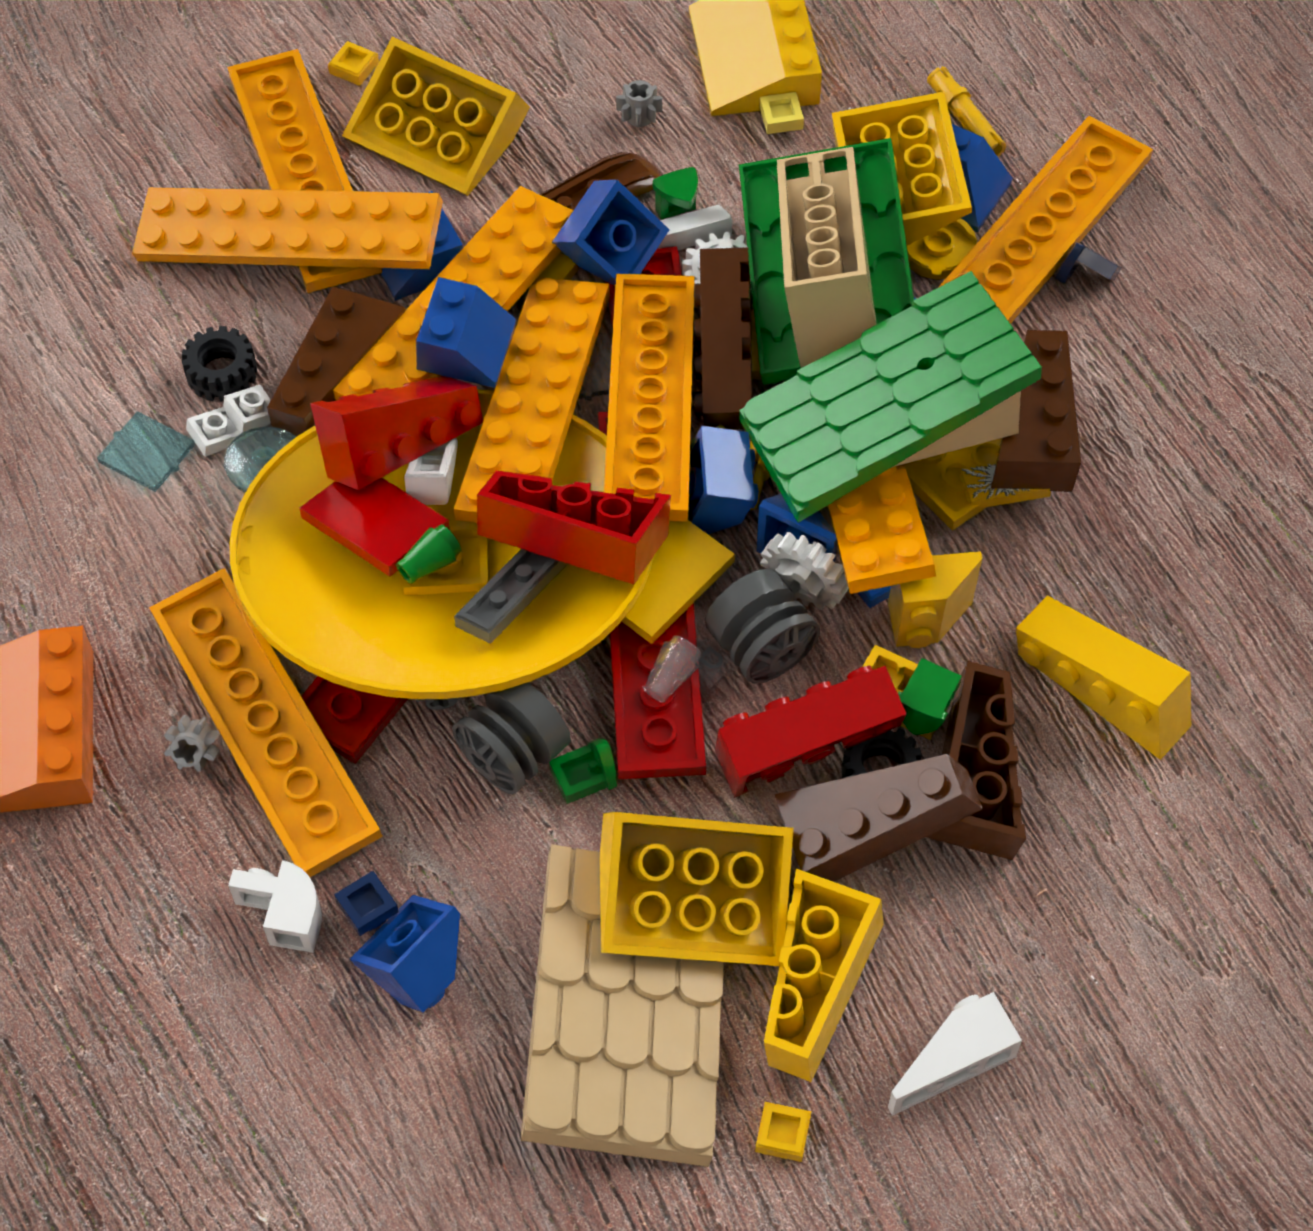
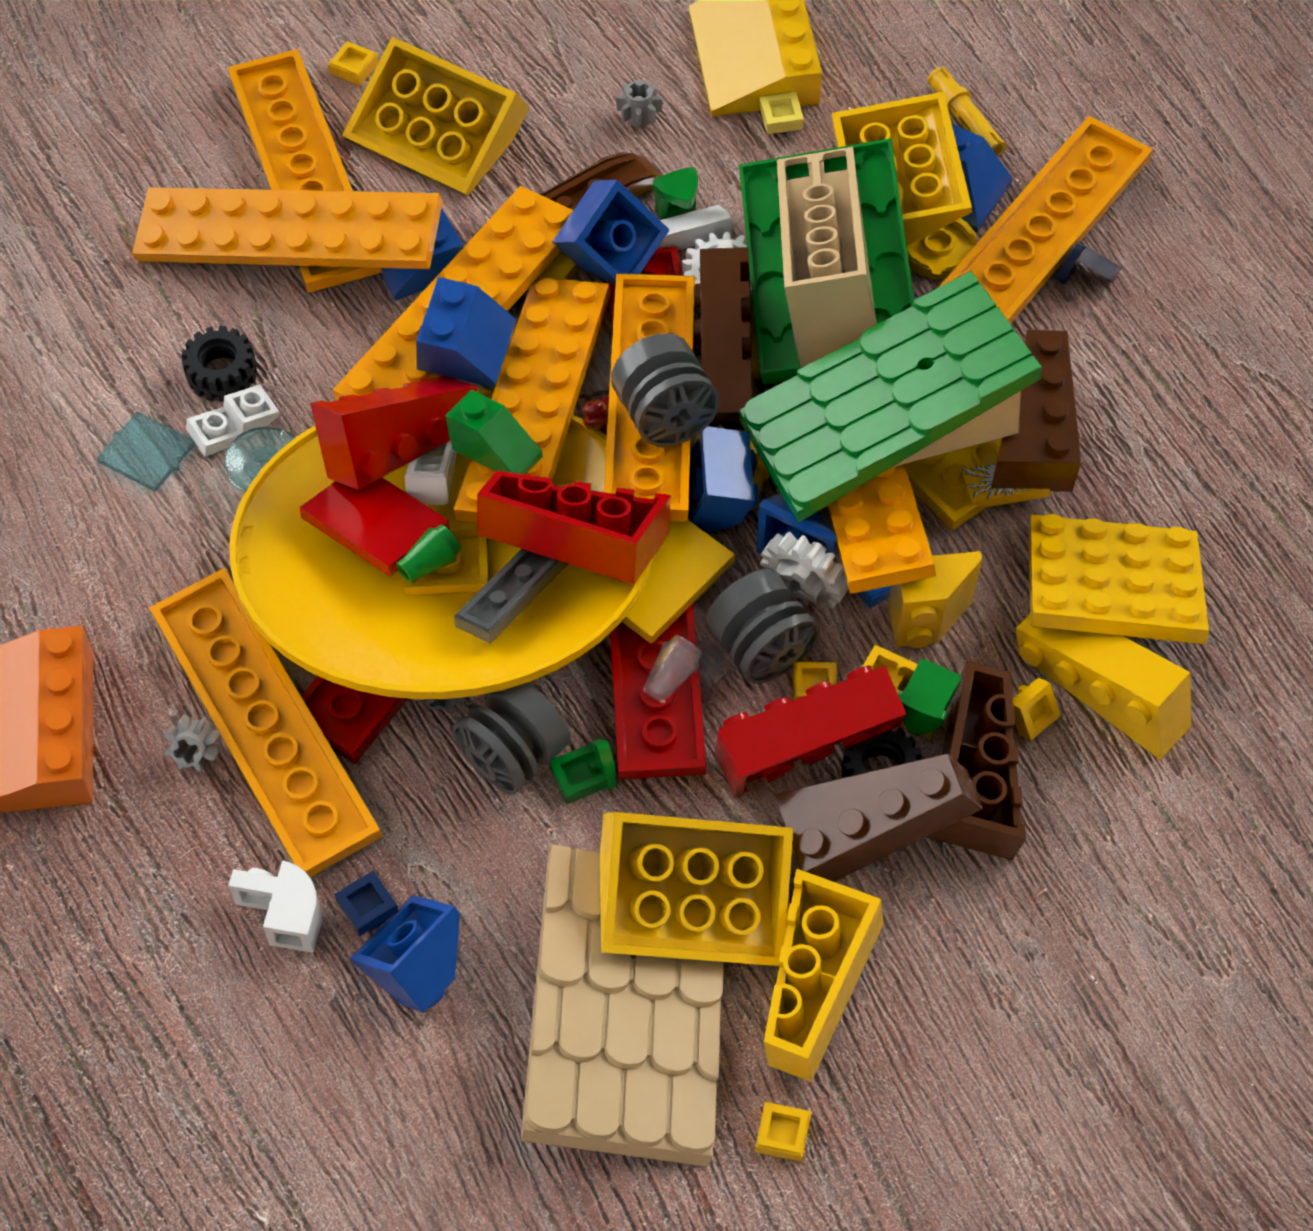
reddish brown wedge [267,286,406,441] -> none
white slope [888,992,1022,1116] -> none
none -> green slope [445,389,543,474]
none -> dark red arm [583,397,609,431]
none -> dark grey wheel [611,334,719,447]
none -> yellow tile [793,662,837,700]
none -> yellow tile [1013,678,1061,741]
none -> yellow plate [1028,514,1209,644]

